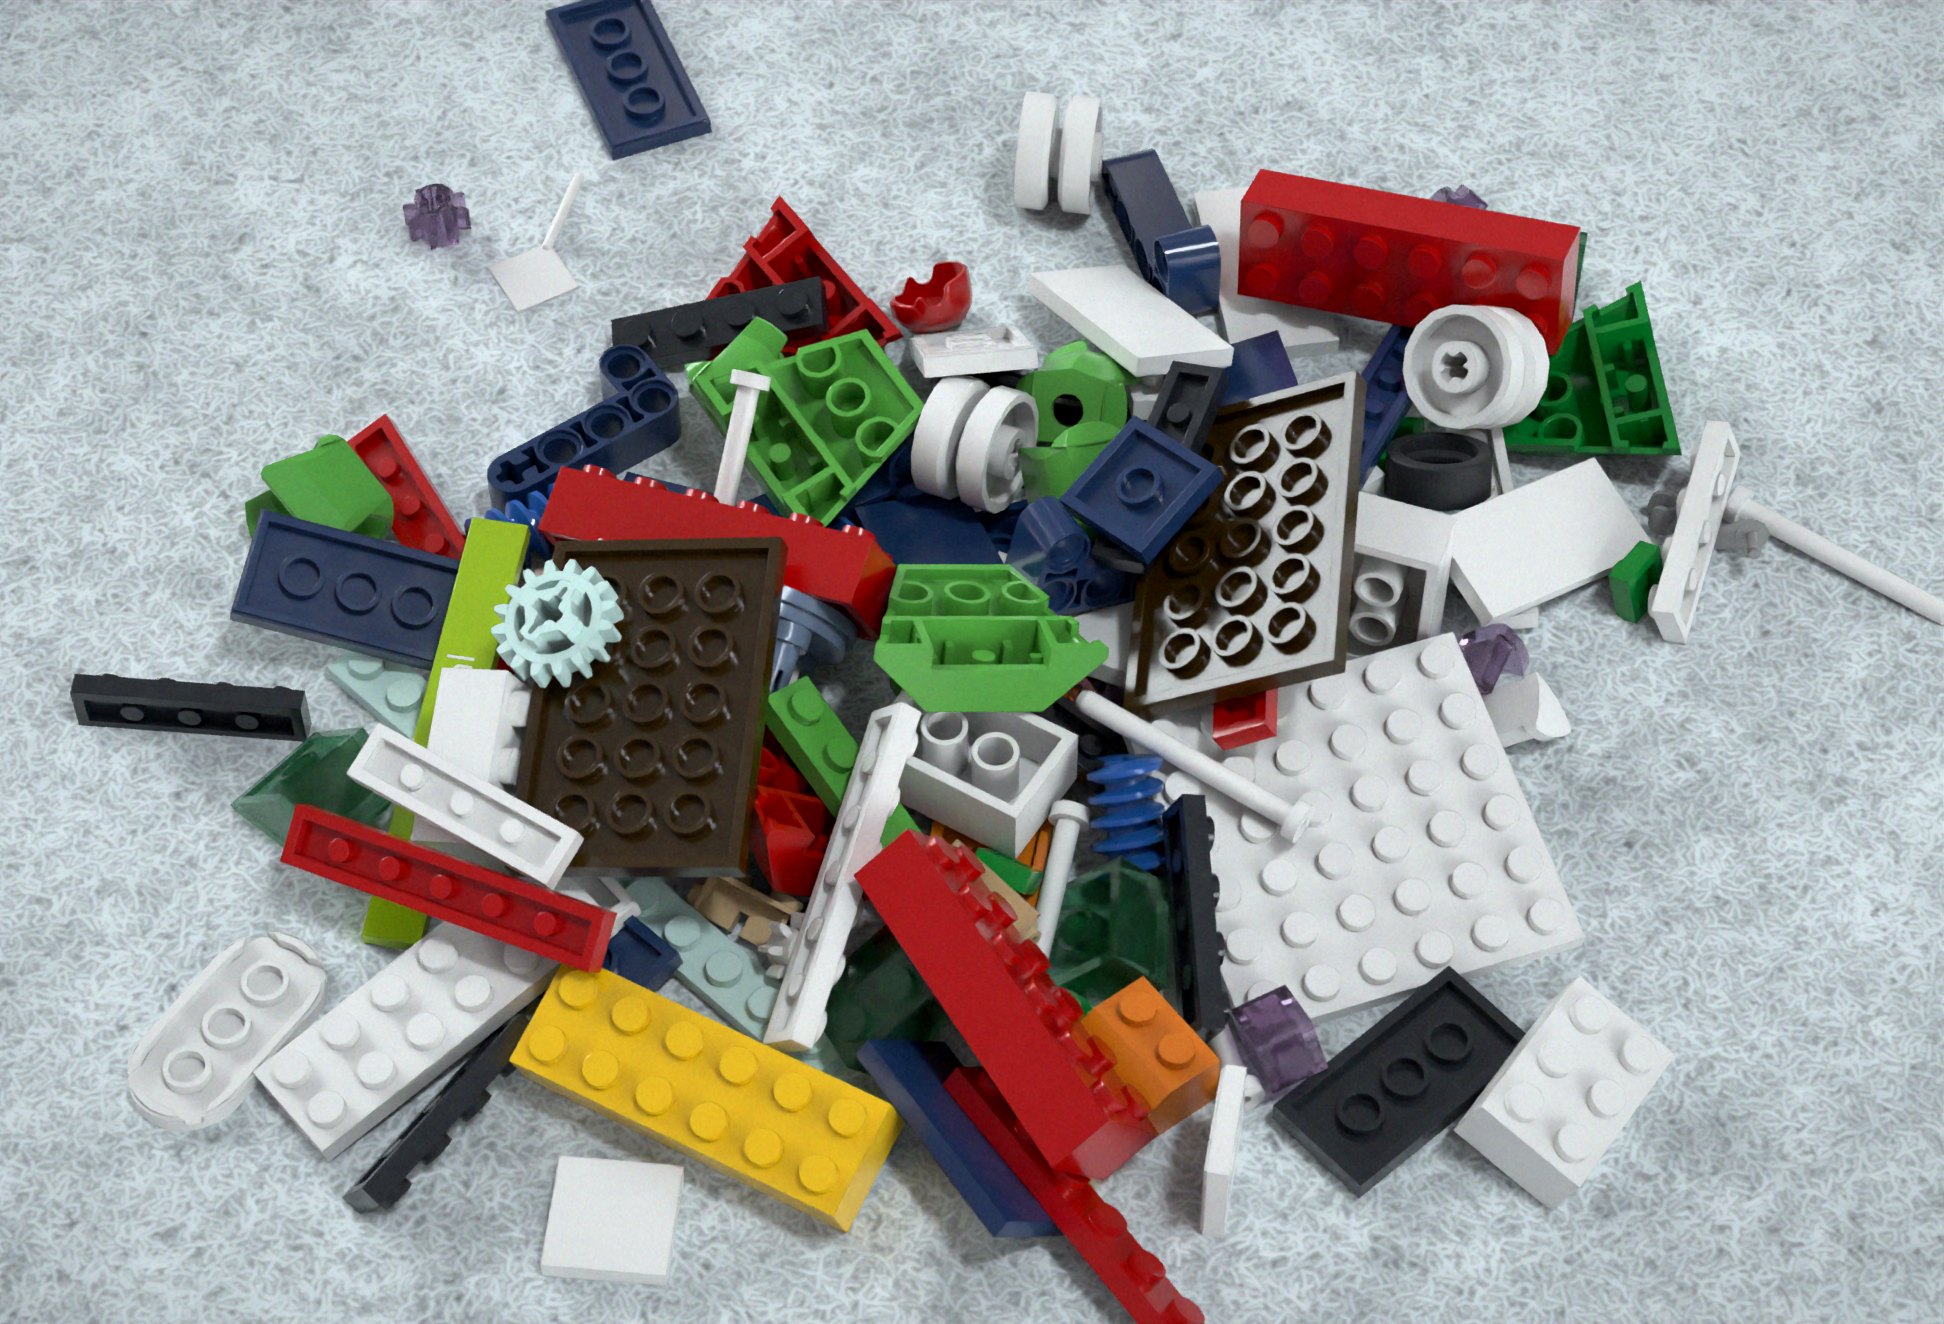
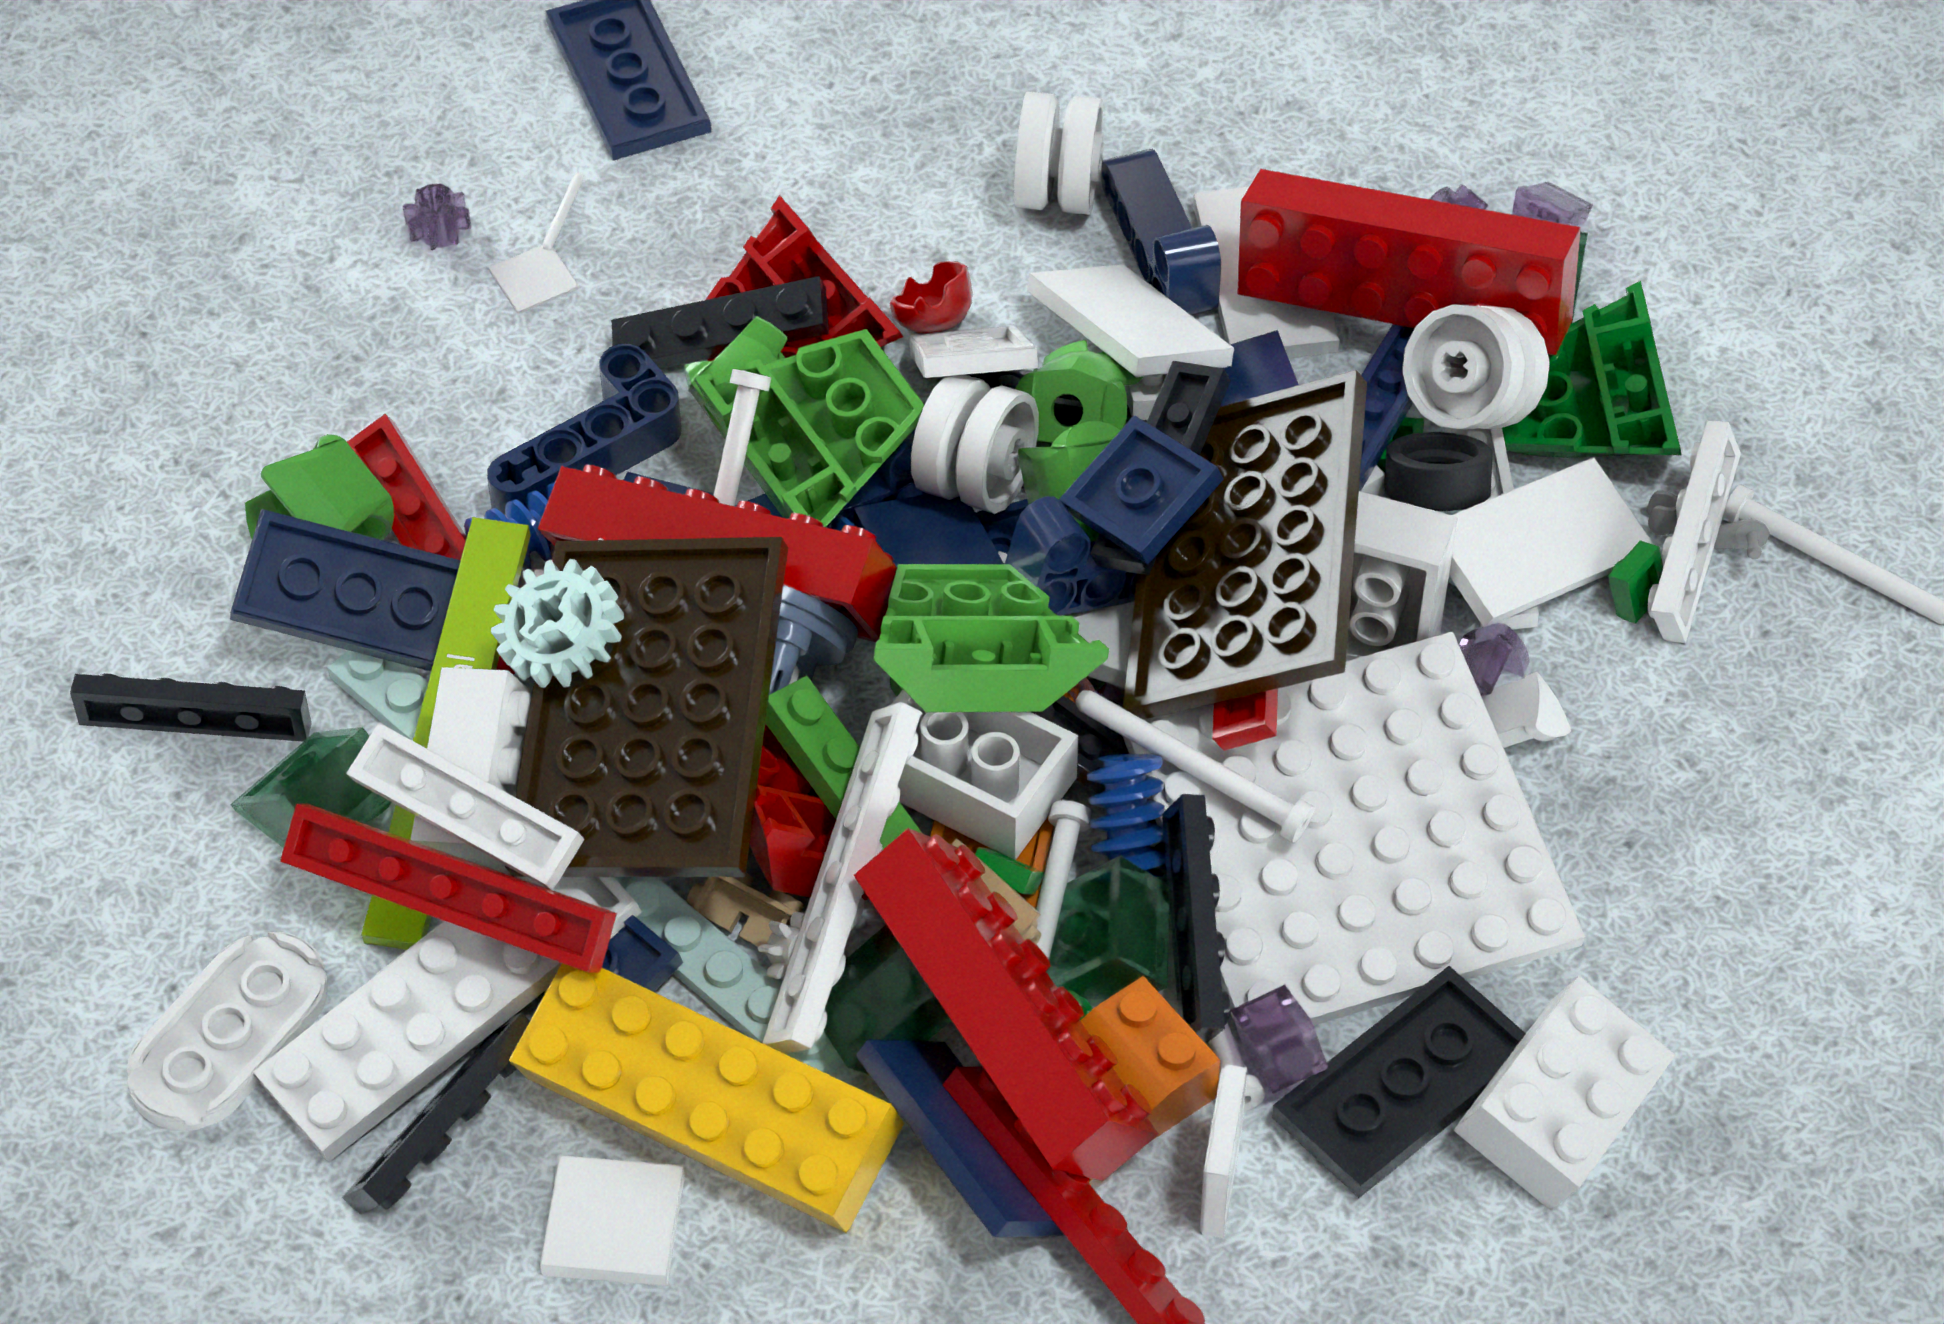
none -> clear purple tile [1512,181,1593,226]

